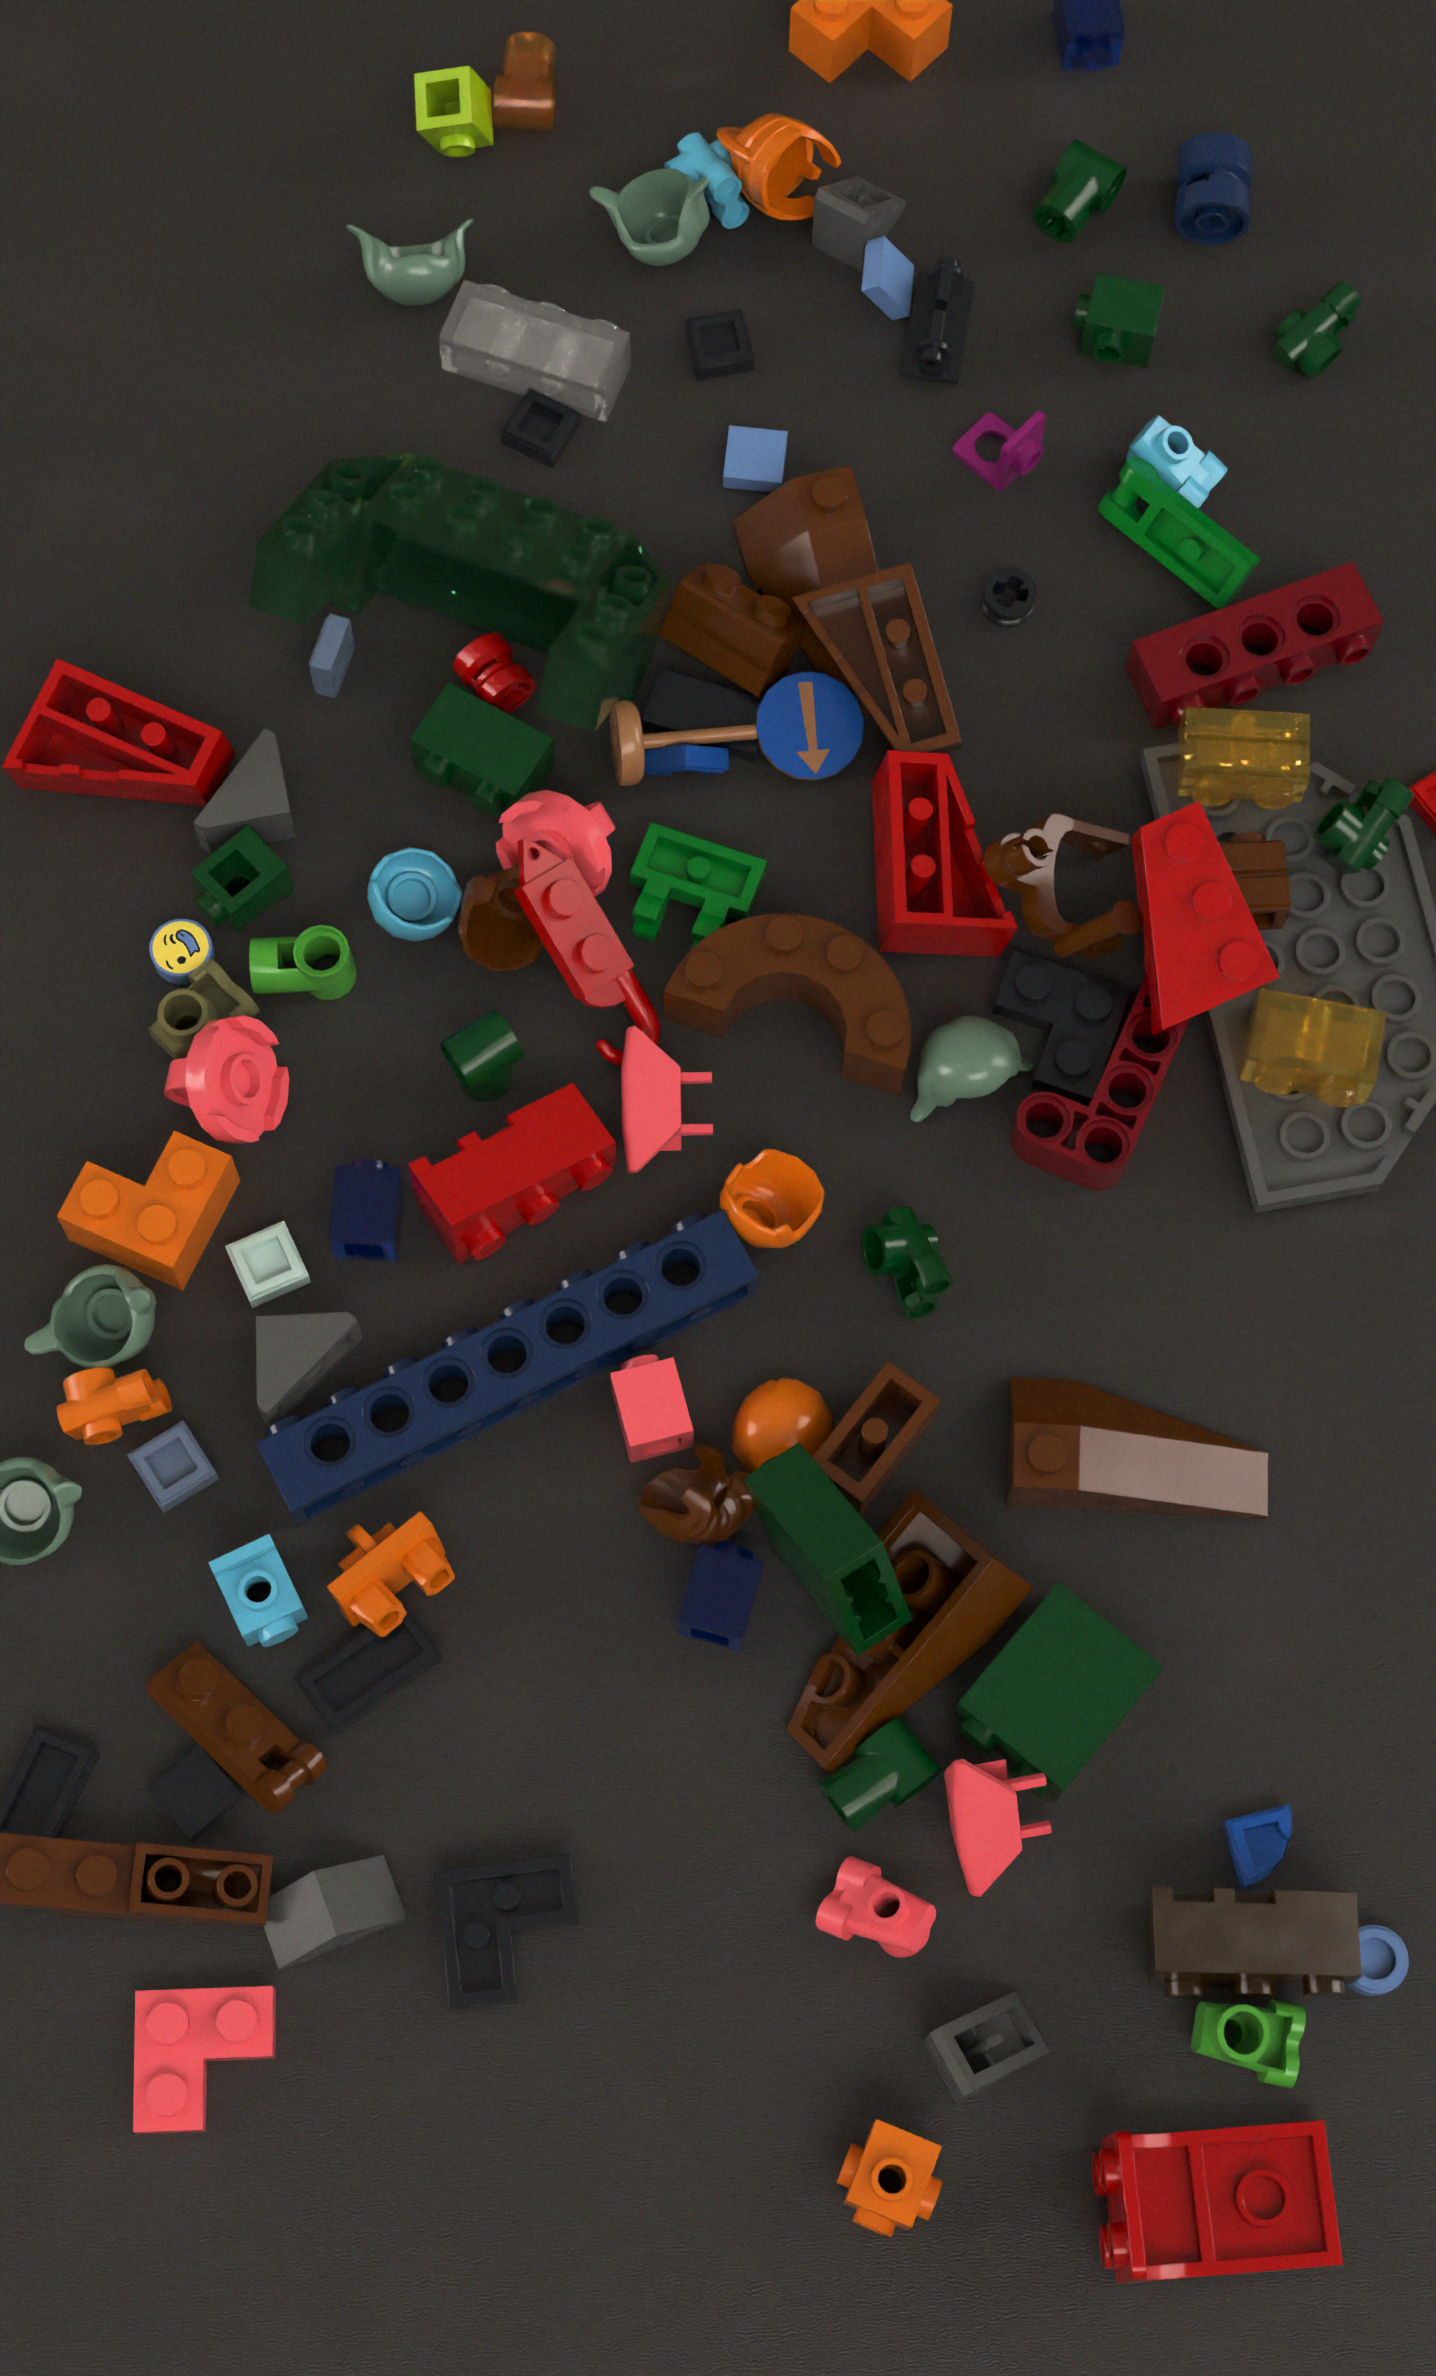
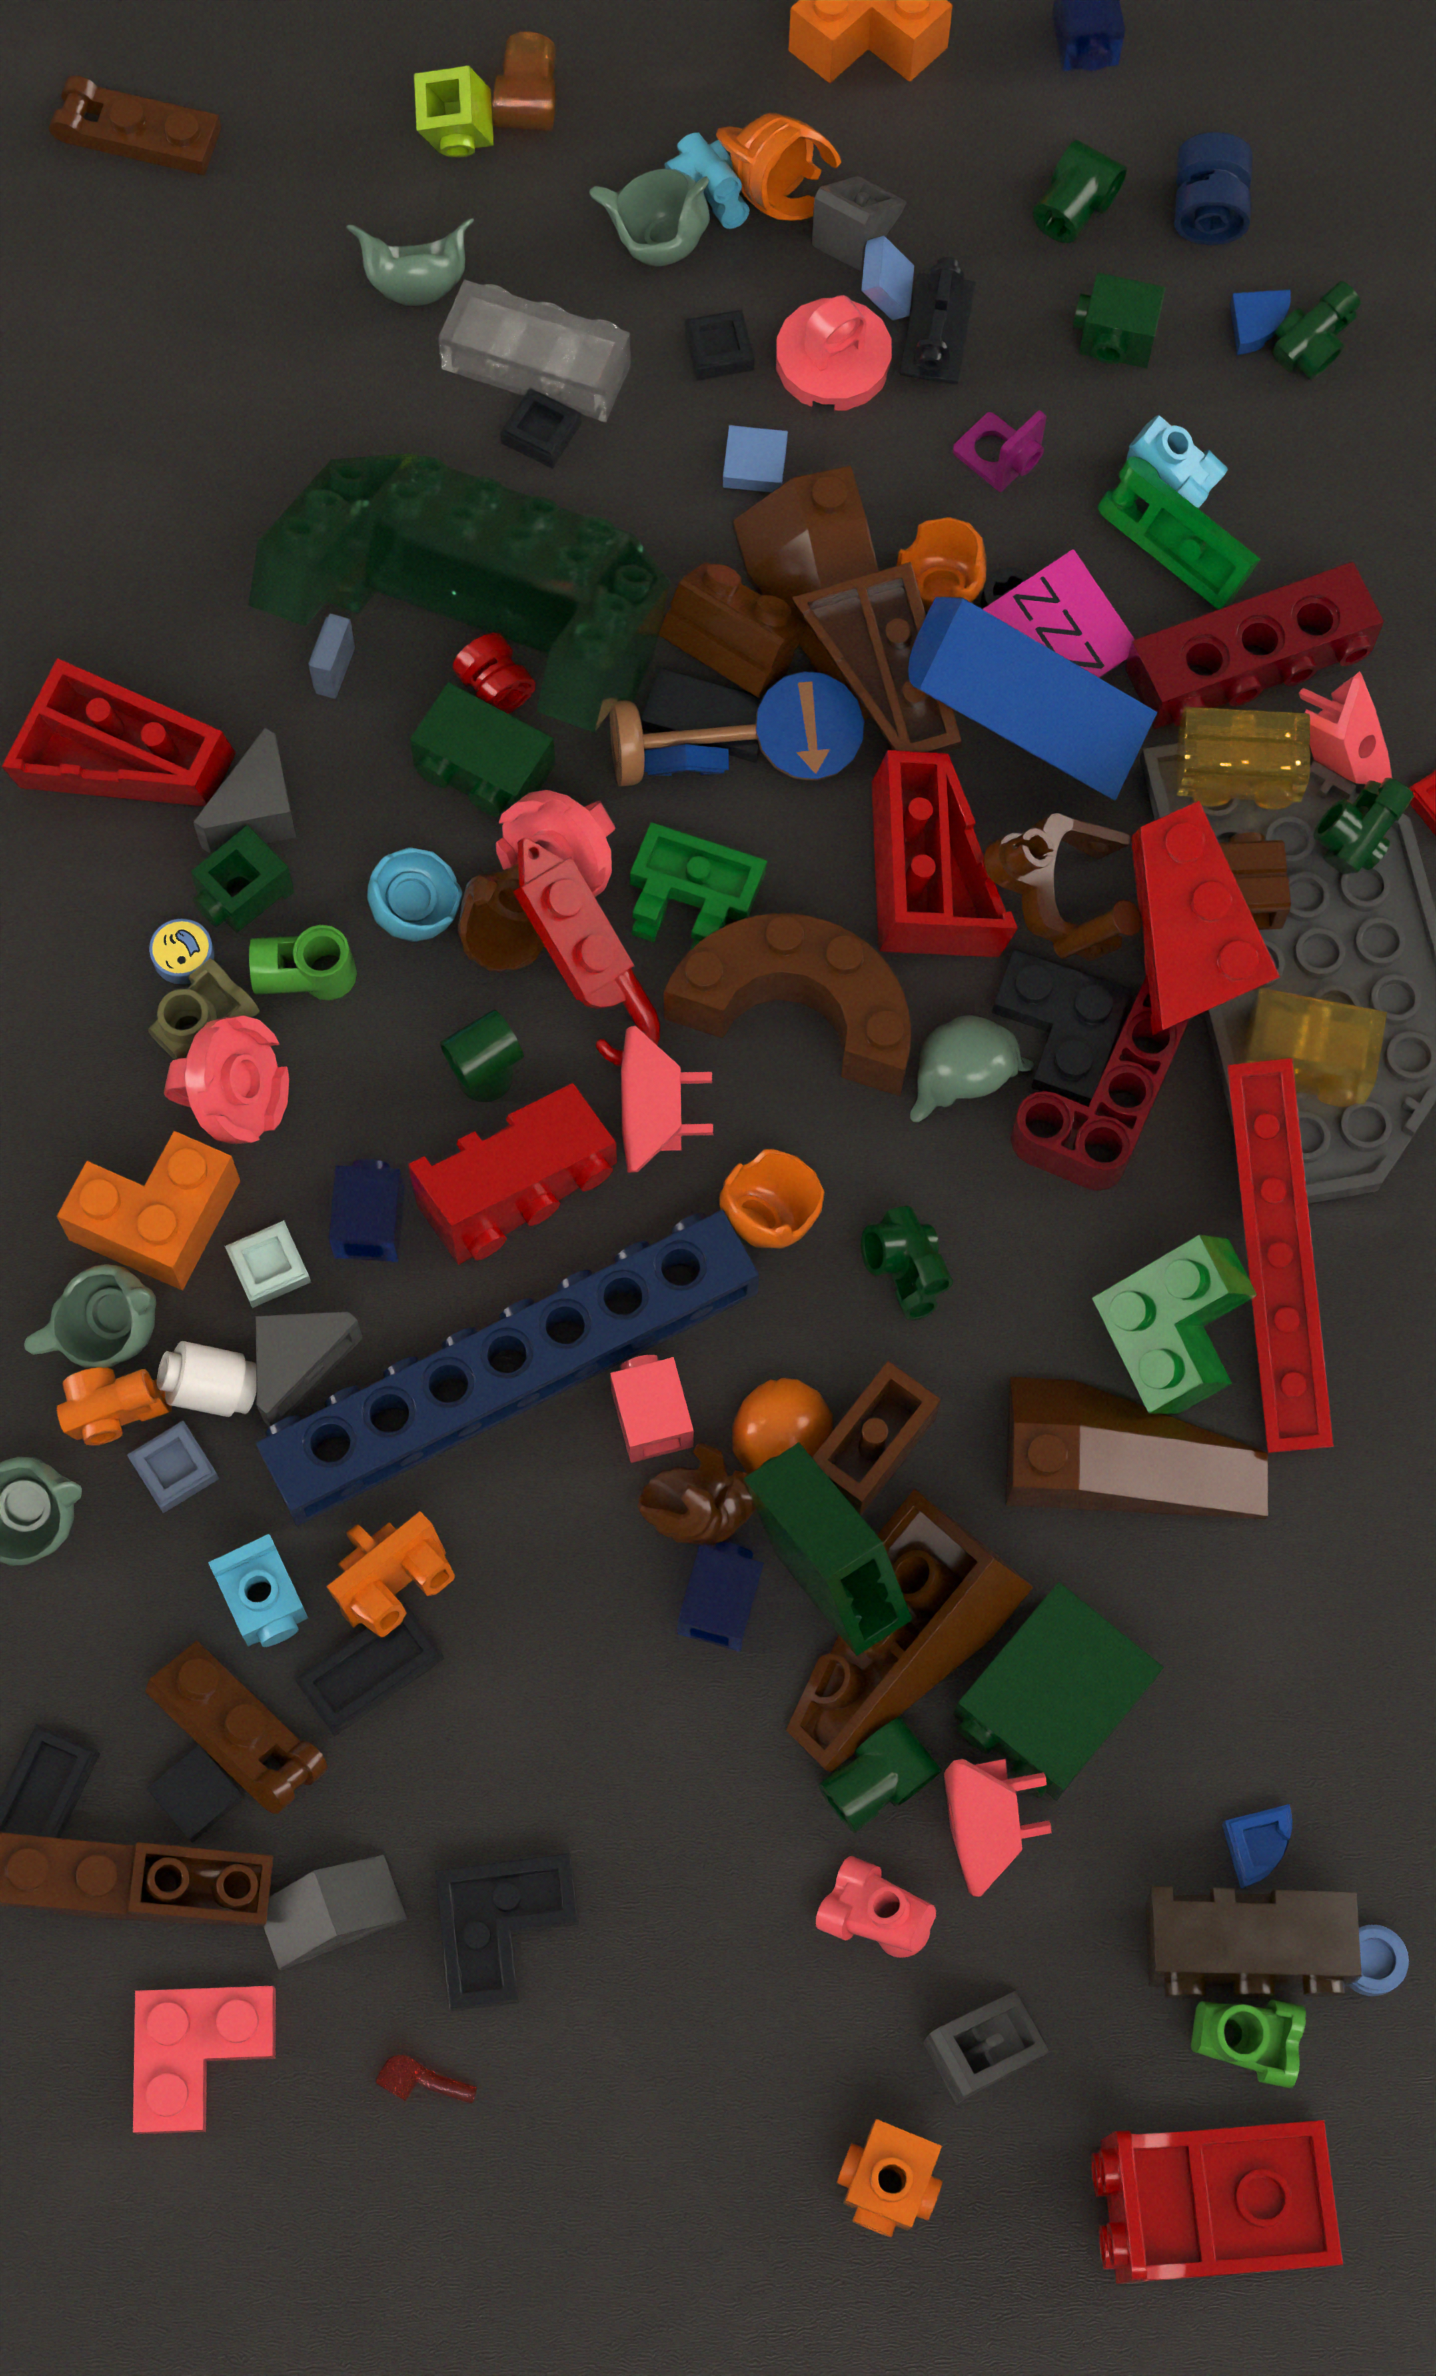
none -> reddish brown plate [49,75,222,176]
none -> white brick [157,1341,257,1417]
none -> clear red hand [376,2055,477,2104]
none -> coral tile [776,295,892,411]
none -> orange hair [897,517,986,612]
none -> blue brick [908,597,1158,801]
none -> dark pink tile [983,549,1135,678]
none -> green brick [1092,1235,1257,1414]
none -> red plate [1227,1058,1334,1453]
none -> blue tile [1230,290,1291,355]
none -> coral piece [1299,671,1393,784]

